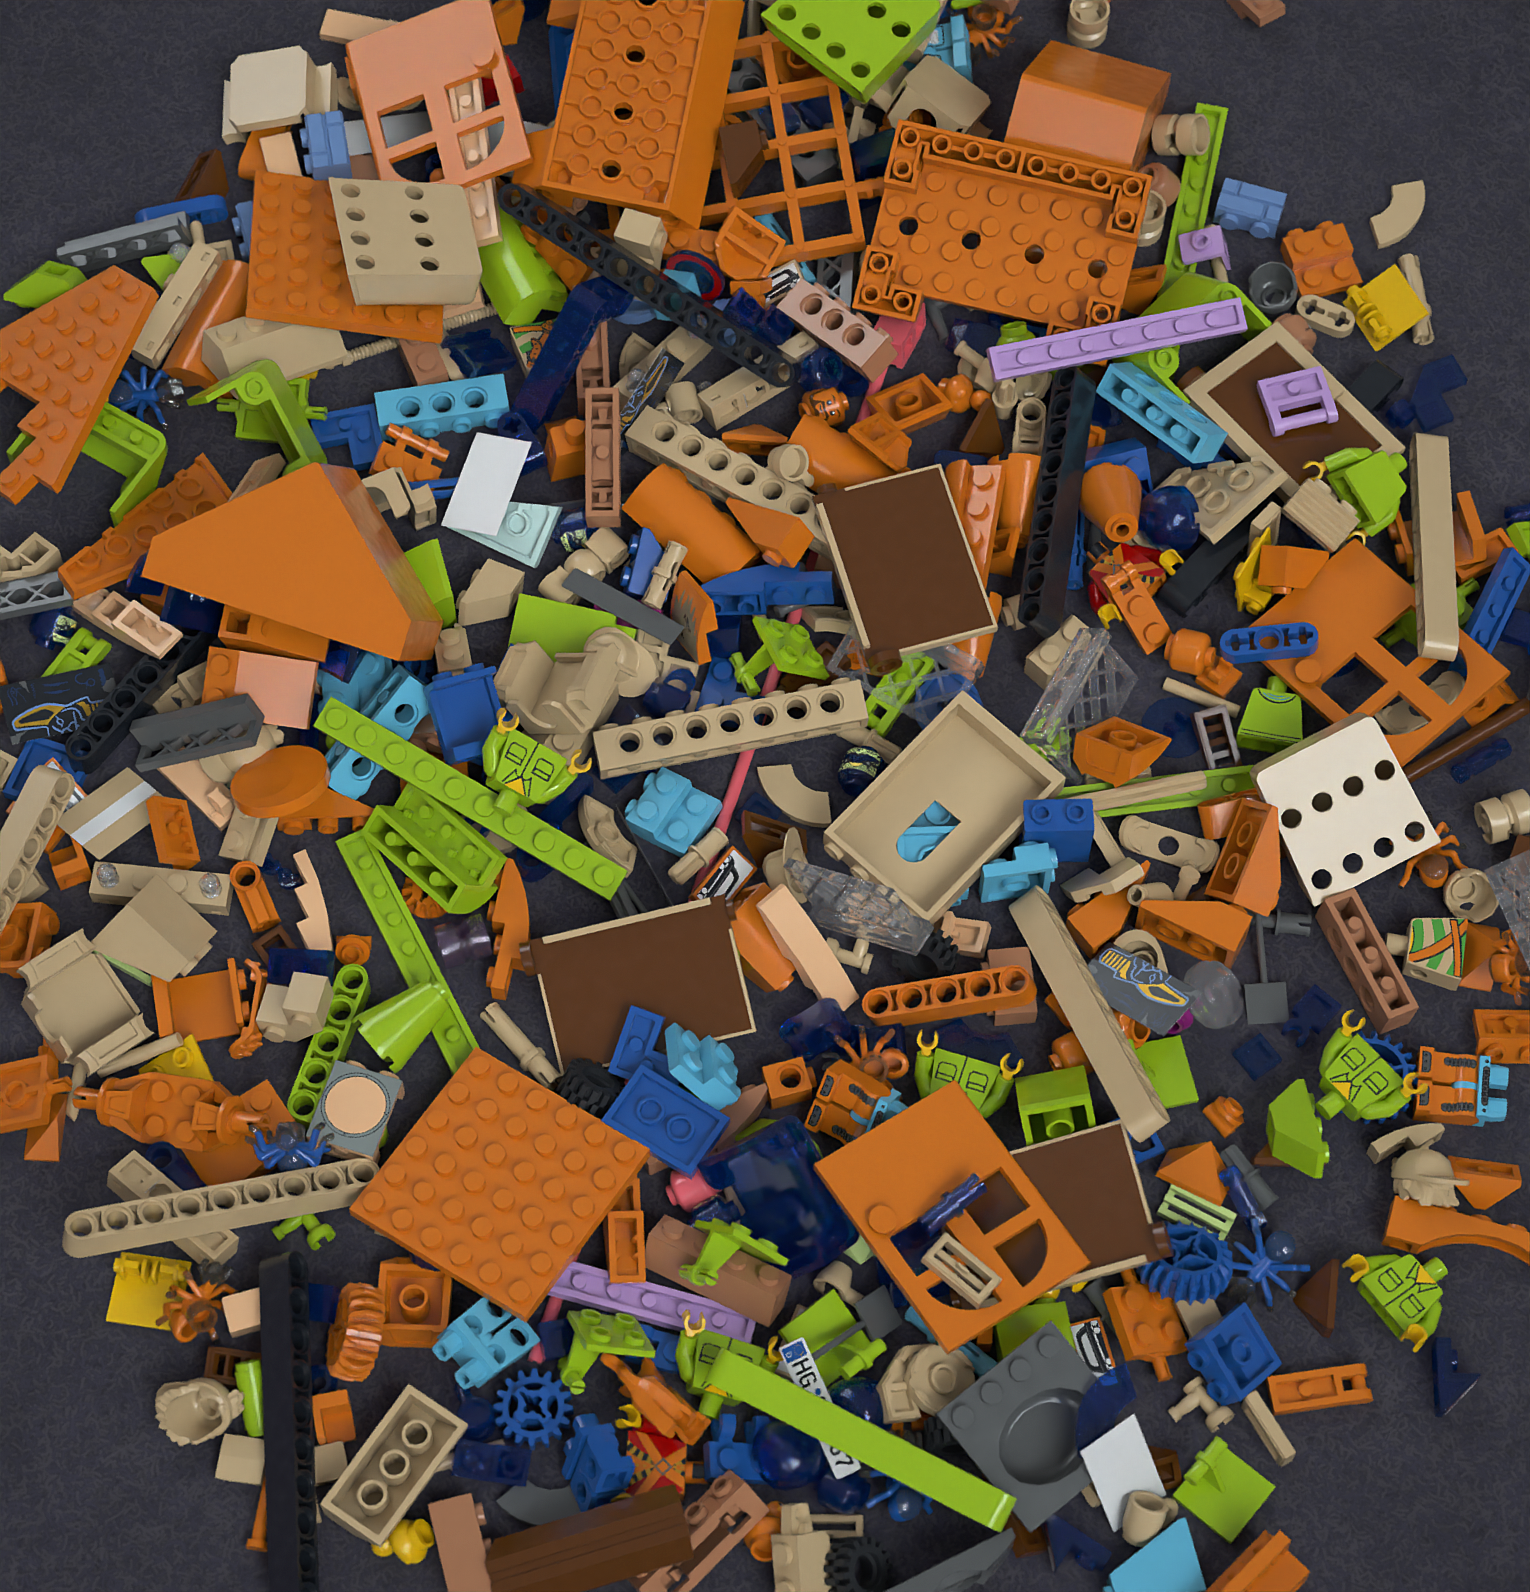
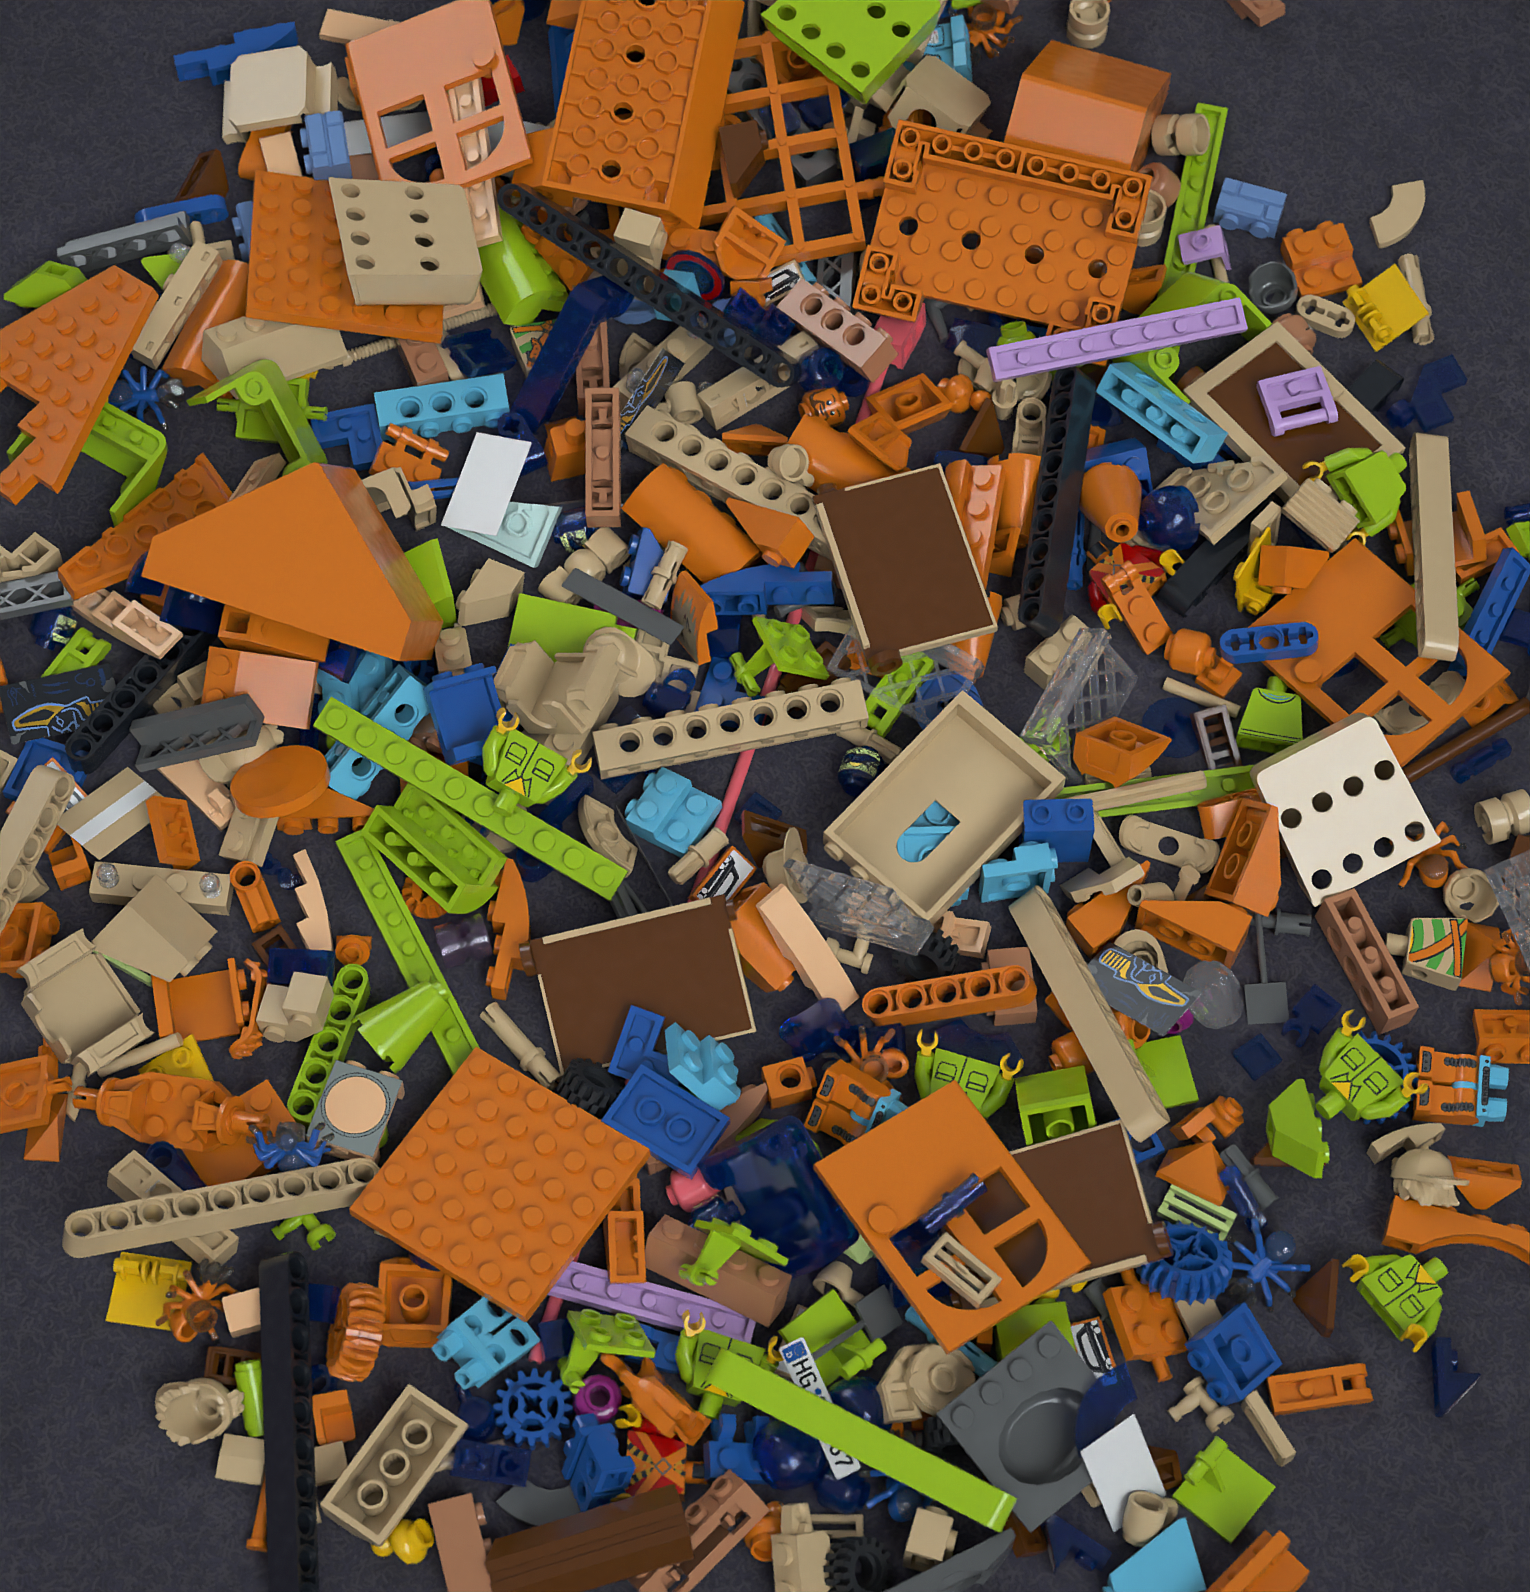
tan tile [757,764,831,828] -> none
none -> blue slope [173,22,298,86]
none -> magenta head [572,1374,622,1425]
none -> tan brick [903,1506,958,1572]
none -> orange tile [1169,1106,1216,1144]

